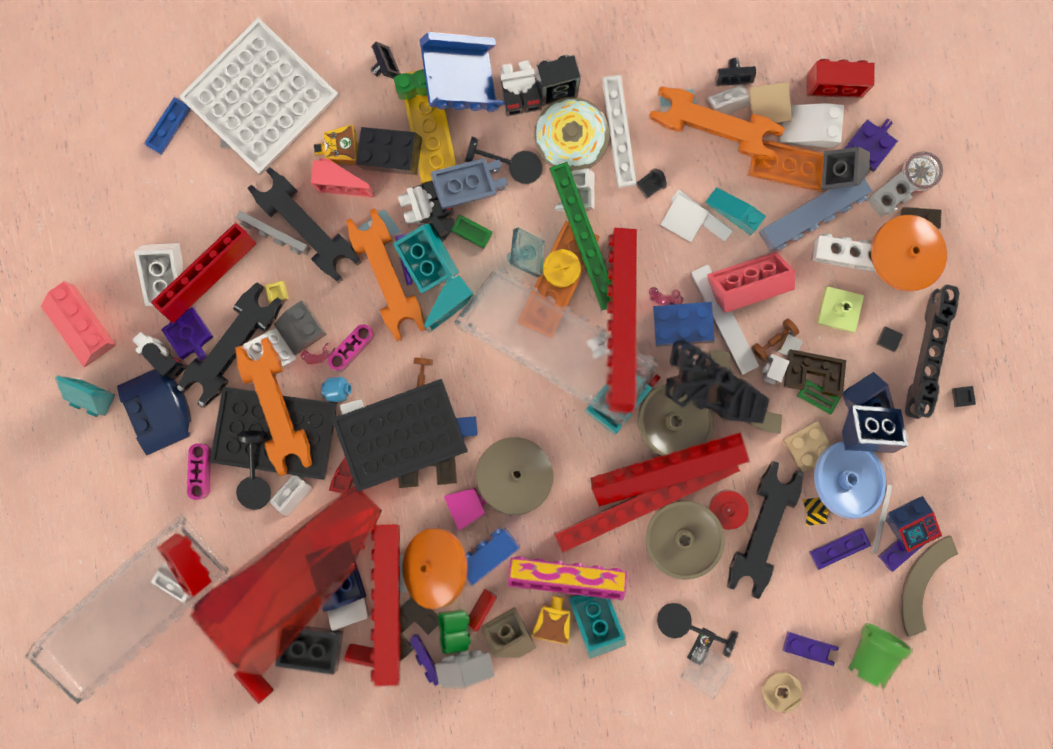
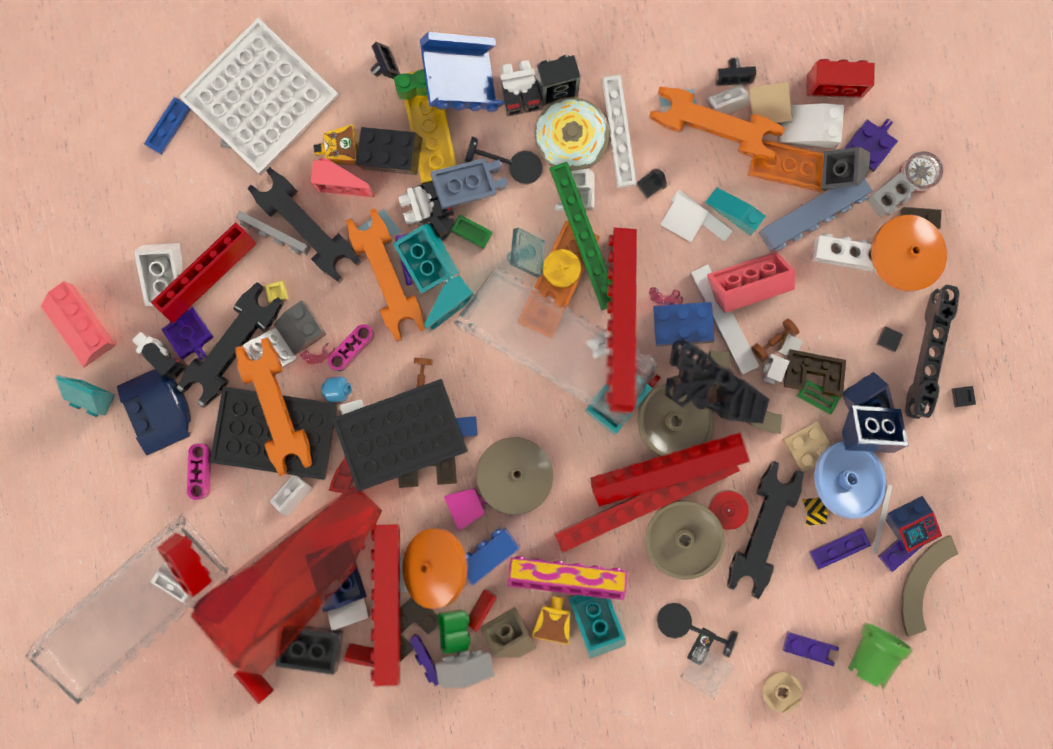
black piece [236,430,271,510] -> none
yellowish green tile [817,286,864,333] -> none

